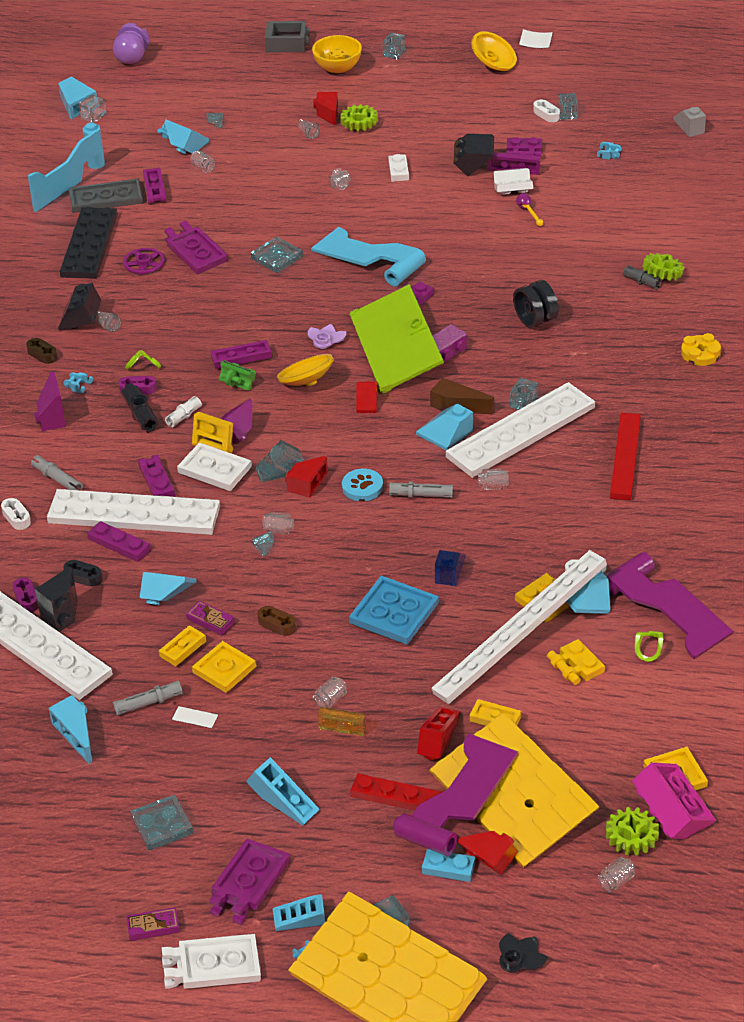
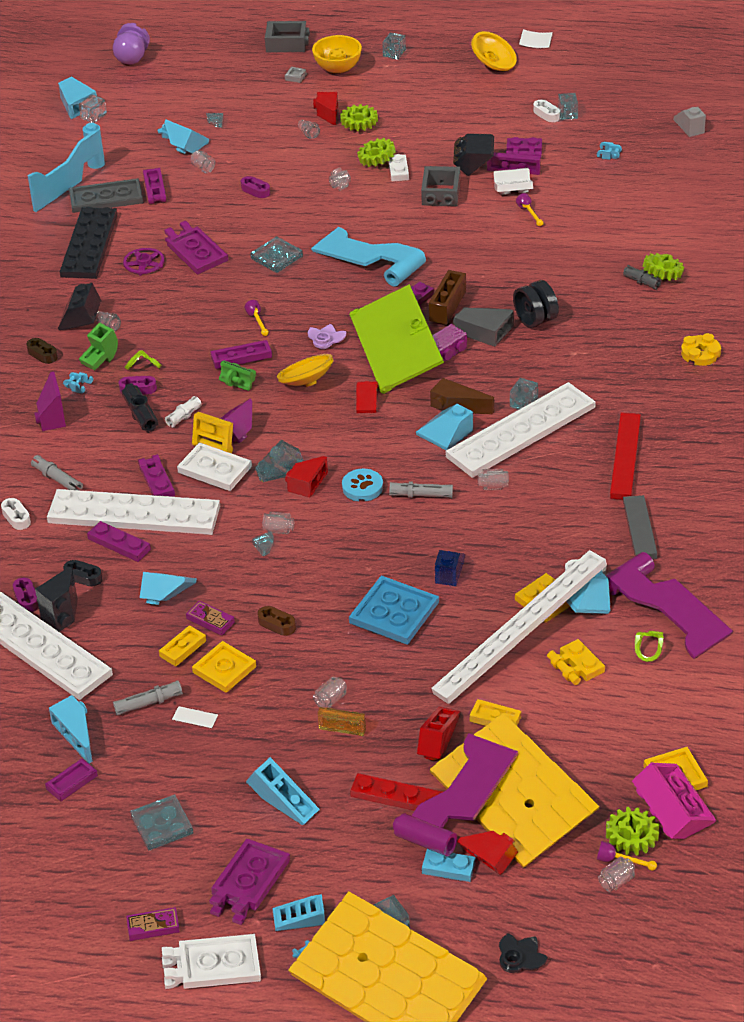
none -> magenta tile [45,758,98,802]
none -> bright green brick [79,322,118,371]
none -> magenta beam [241,176,270,198]
none -> hinge [244,300,269,336]
none -> light grey tile [285,67,307,83]
none -> lime gear [357,138,396,167]
none -> dark grey window [421,166,460,206]
none -> reddish brown brick [429,270,466,325]
none -> dark grey slope [453,307,514,347]
none -> hinge [597,841,657,871]
none -> dark grey tile [623,495,657,559]

